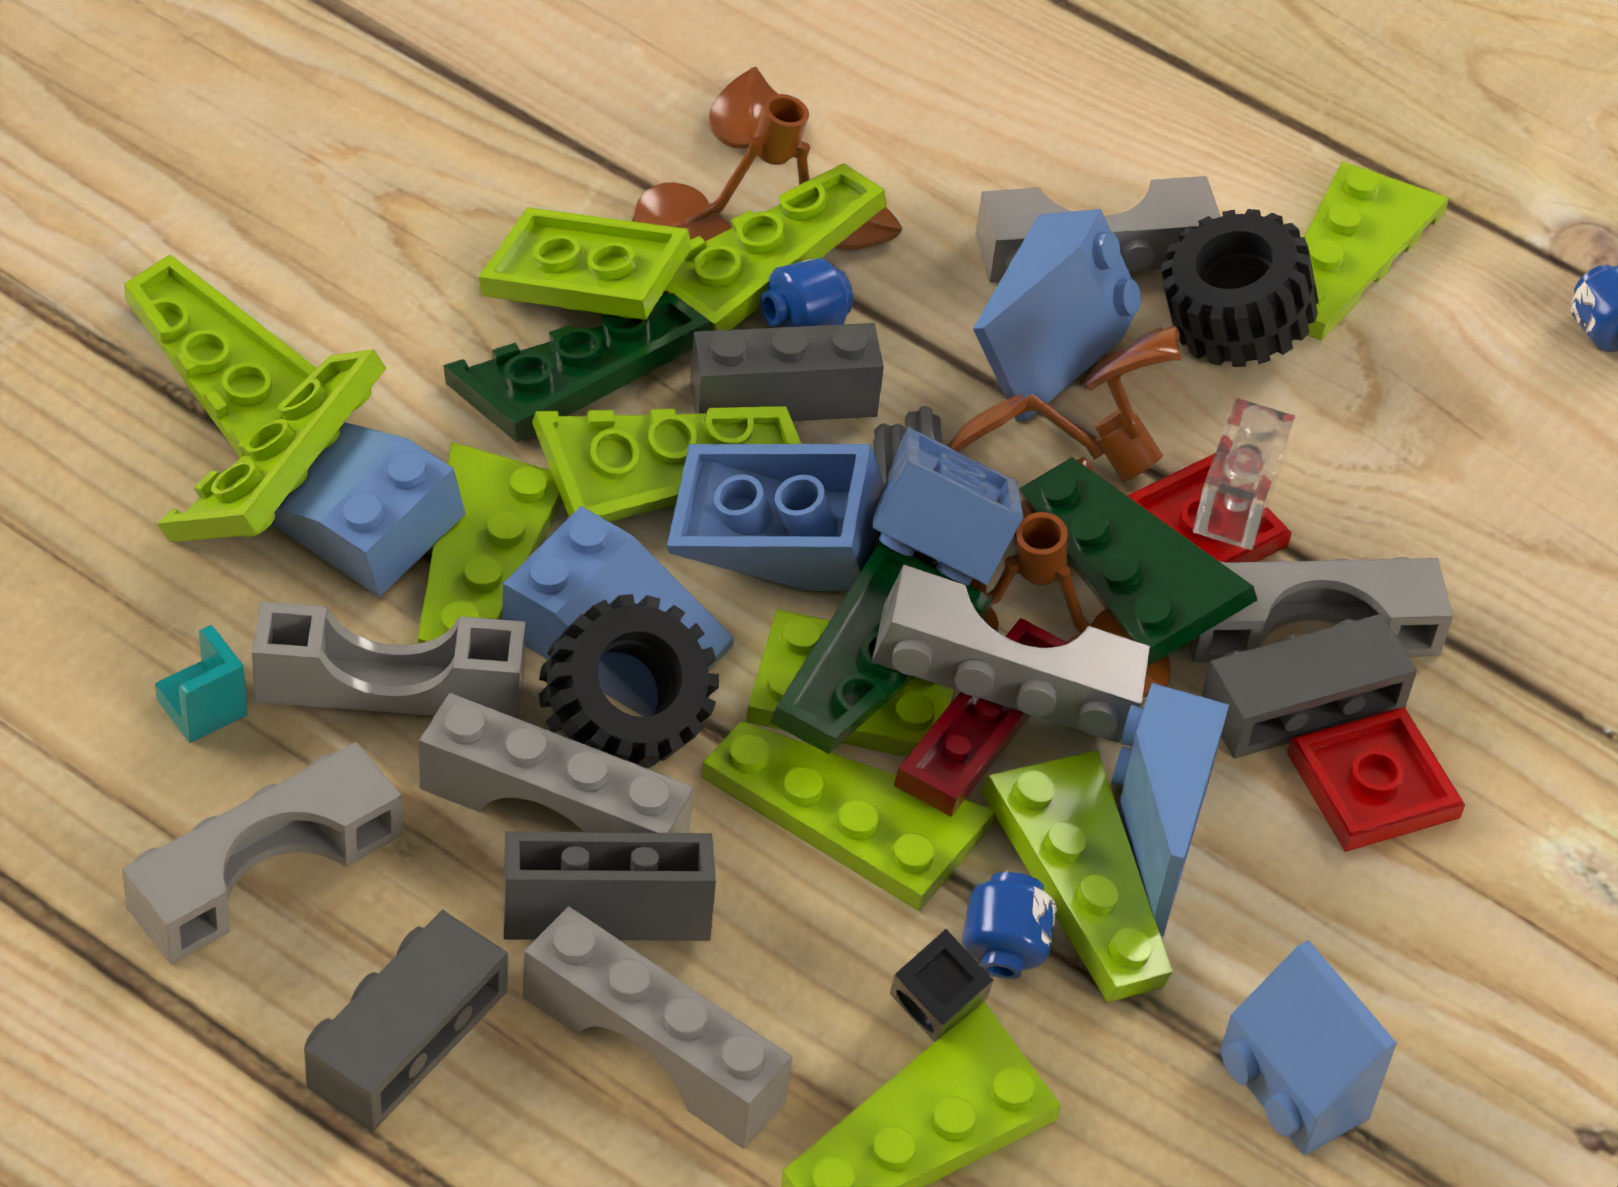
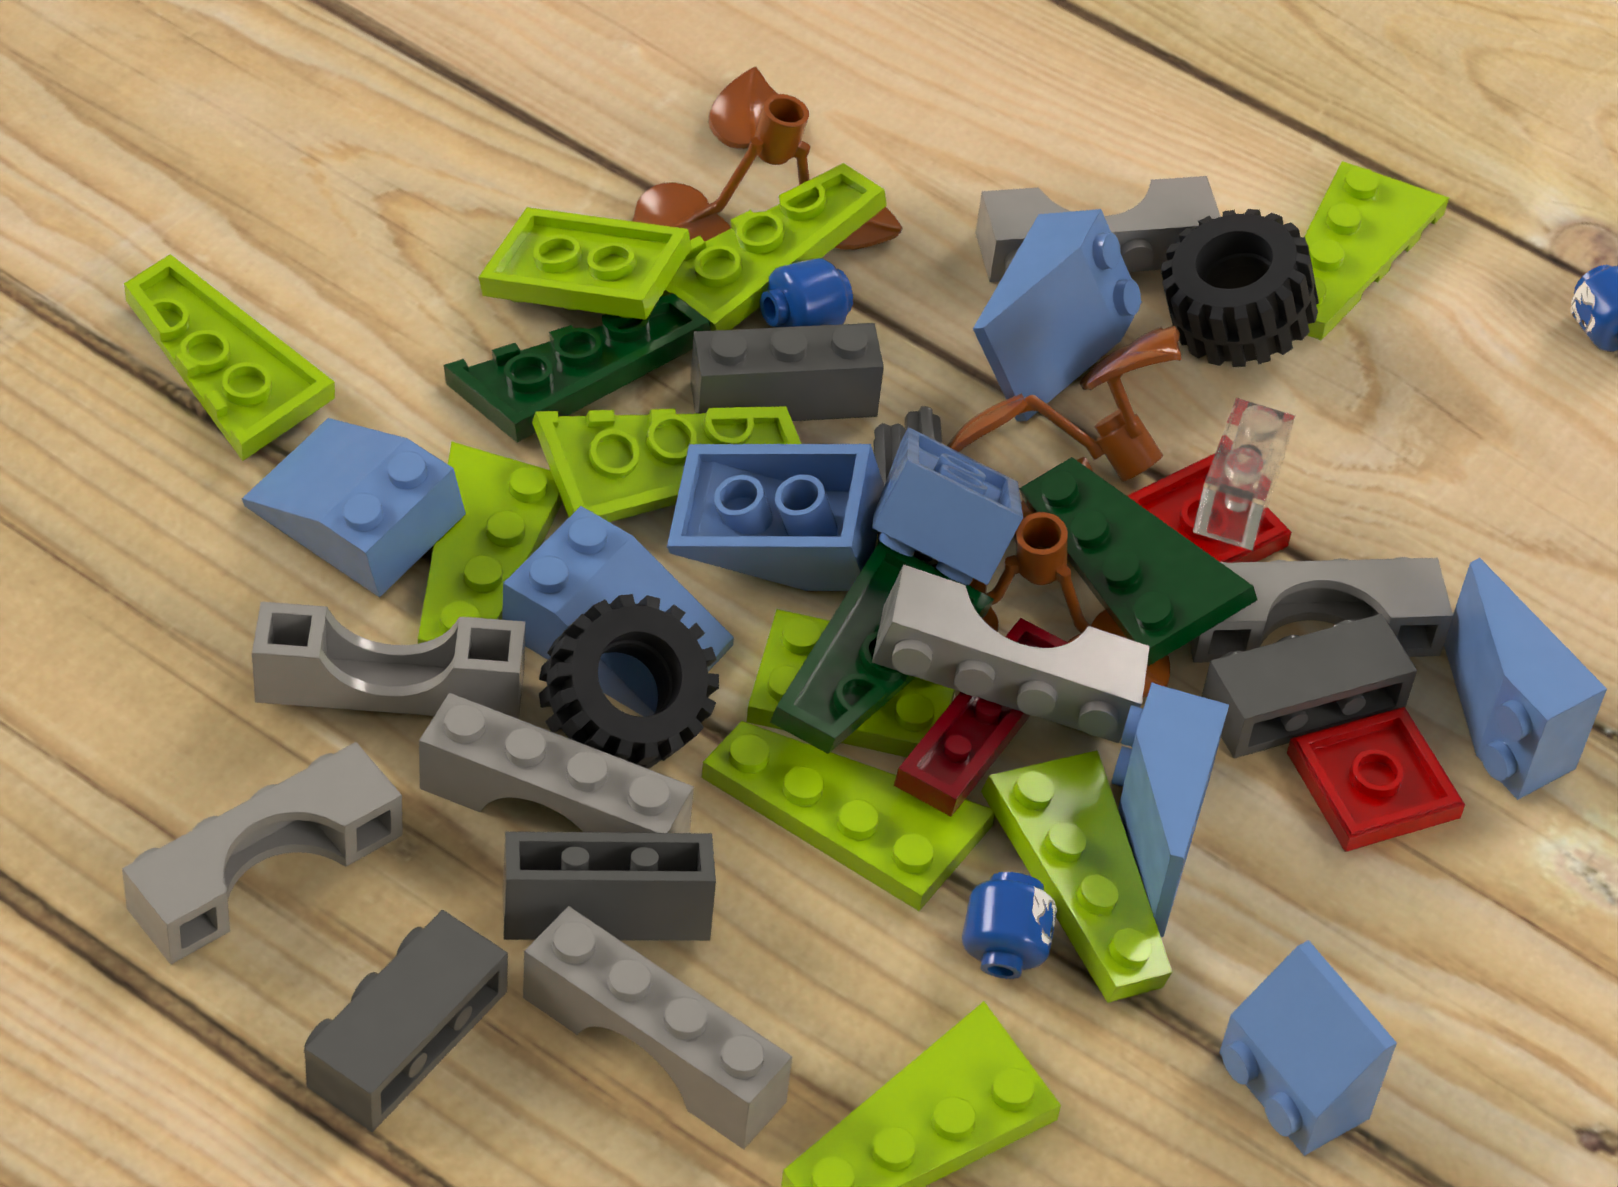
teal panel [155,625,247,743] -> none
lime wing [157,349,386,543] -> none
black brick [890,929,994,1042] -> none
none -> medium blue slope [1444,558,1607,800]

